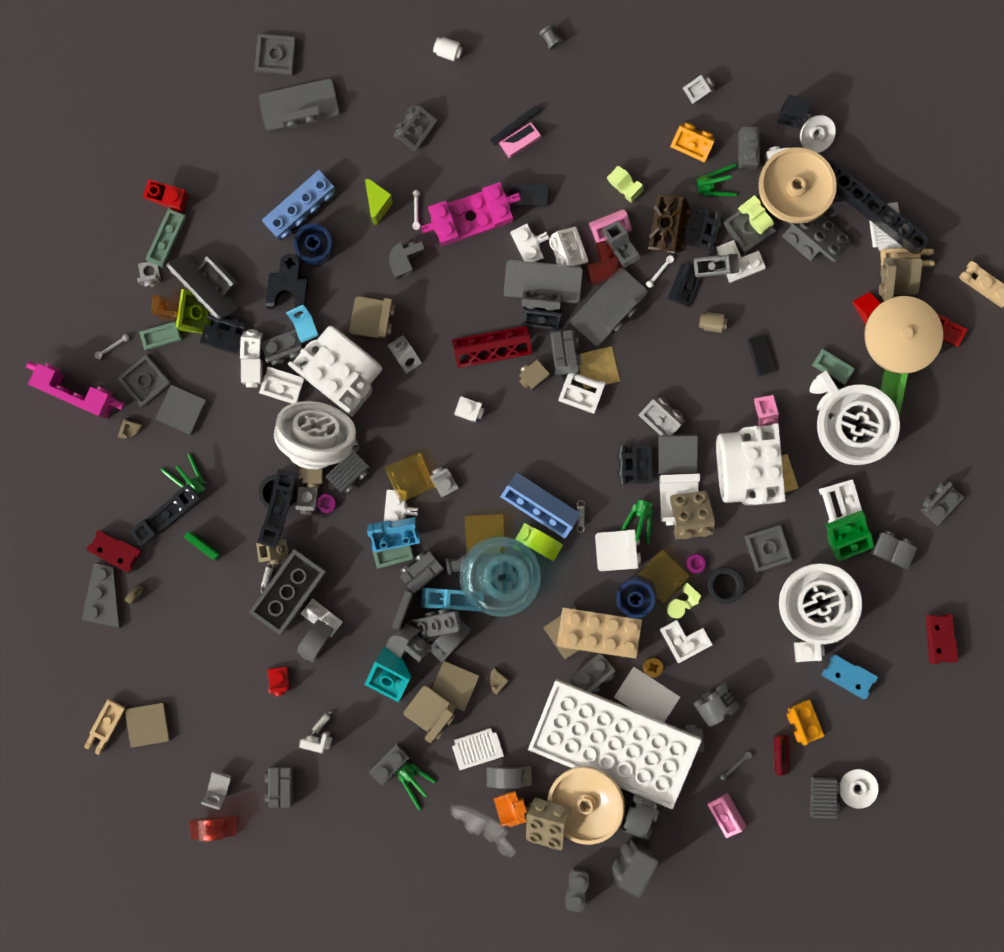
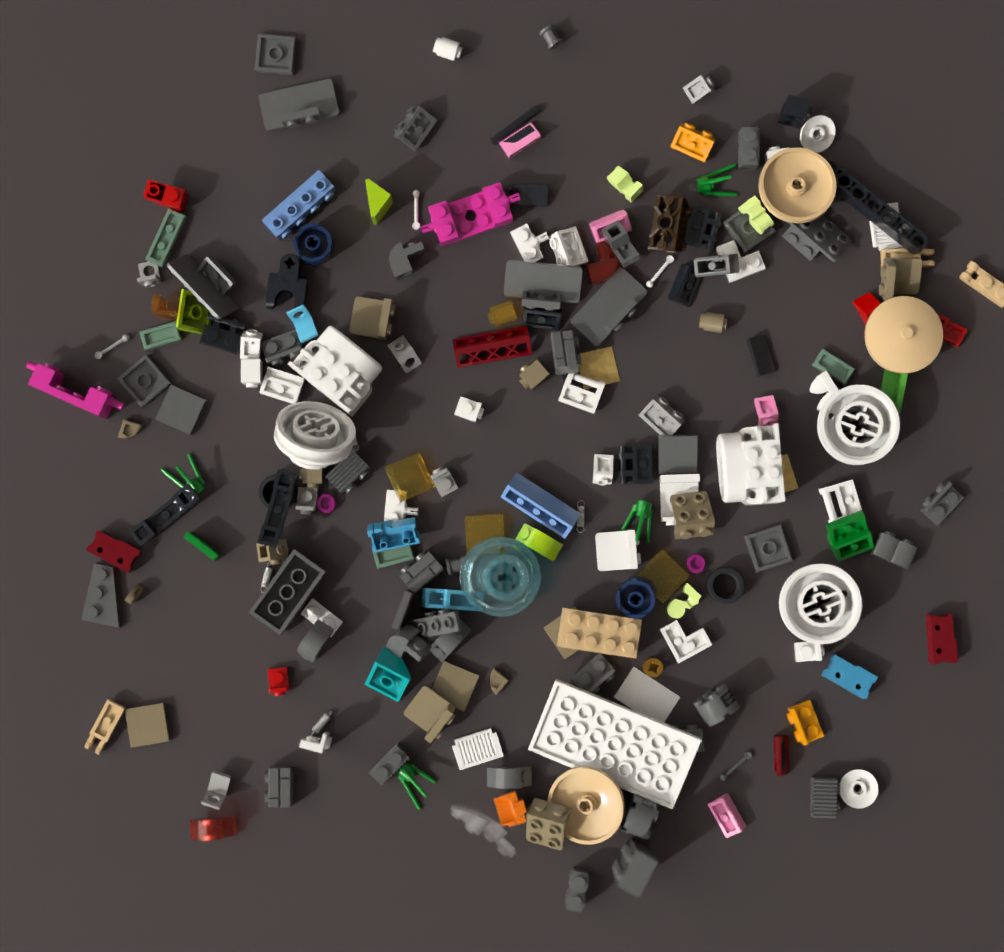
none -> clear yellow brick [487,300,517,328]
none -> white bracket [593,454,614,485]

